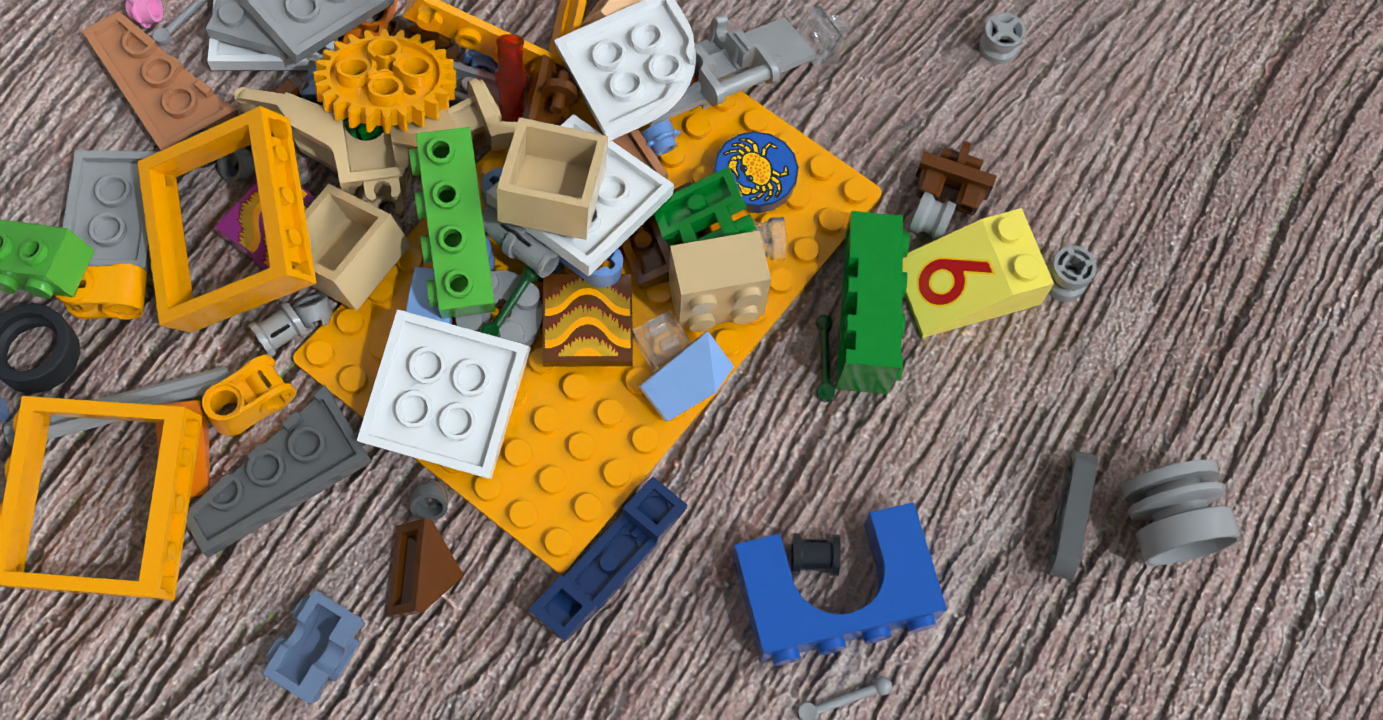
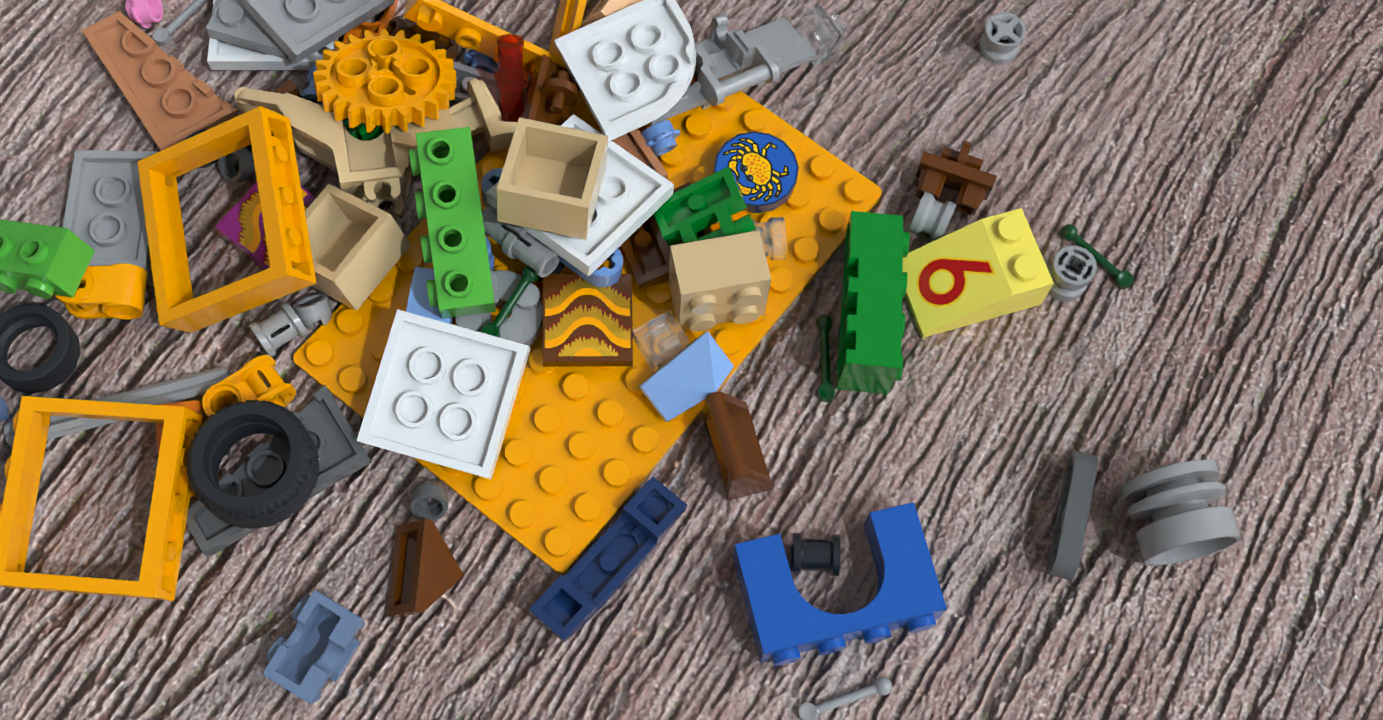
none -> black tyre [186,400,319,529]
none -> reddish brown tile [703,392,772,501]
none -> dark green hinge [1061,224,1134,289]

